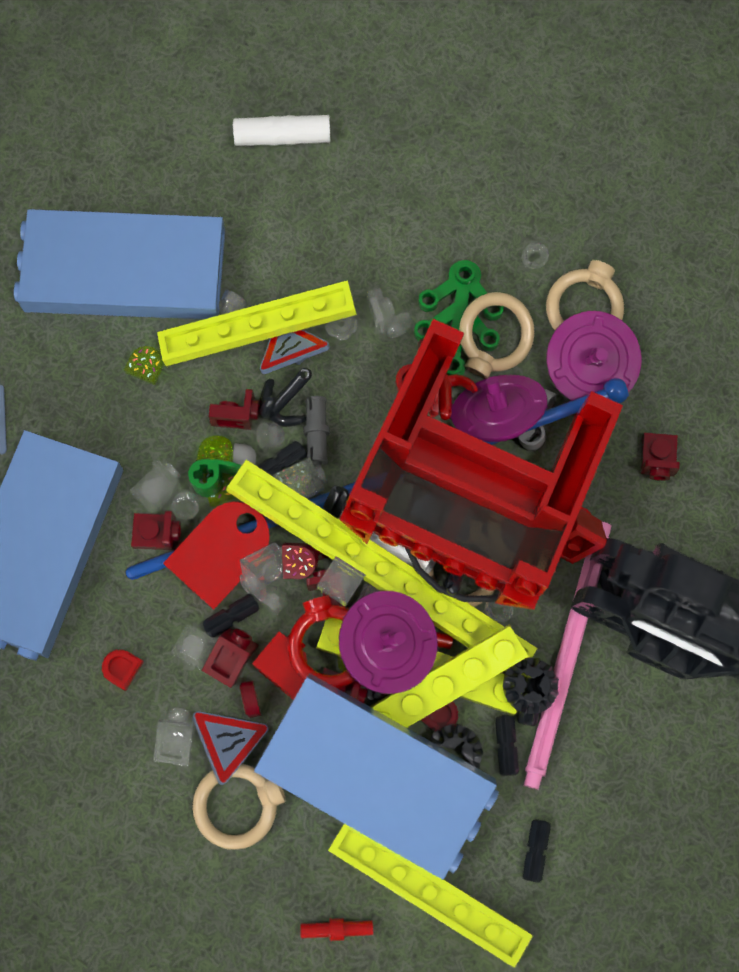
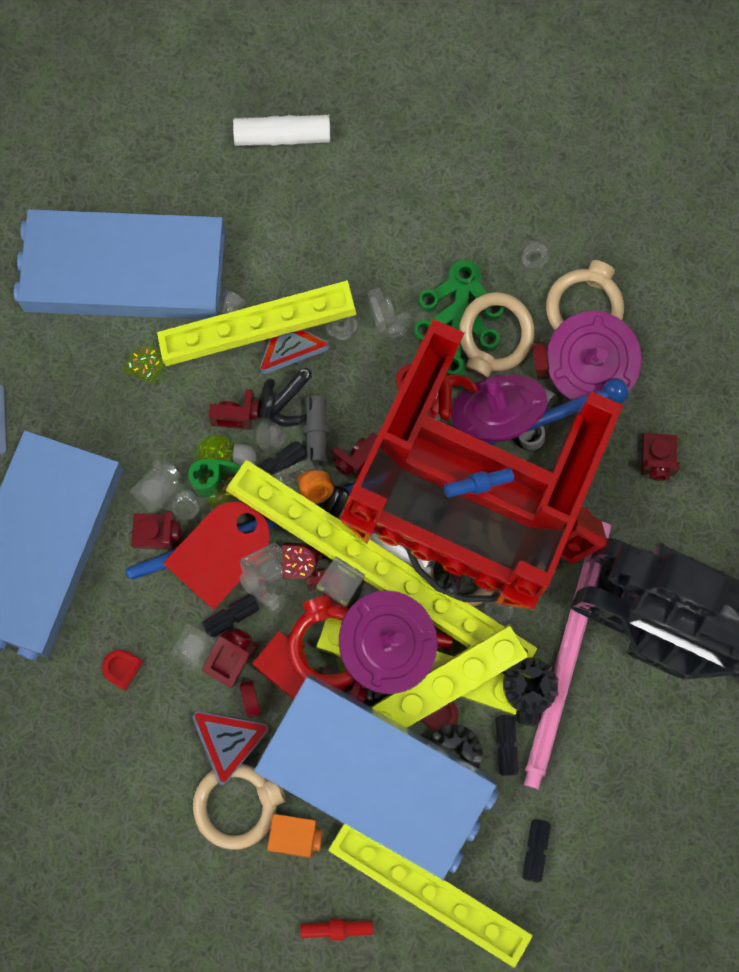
clear bracket [153,708,195,767] -> none
none -> orange brick [267,814,323,858]
none -> orange tile [297,470,334,504]
none -> dark red bracket [331,432,380,478]
none -> blue bar [444,468,514,498]
none -> dark red tile [532,342,550,380]

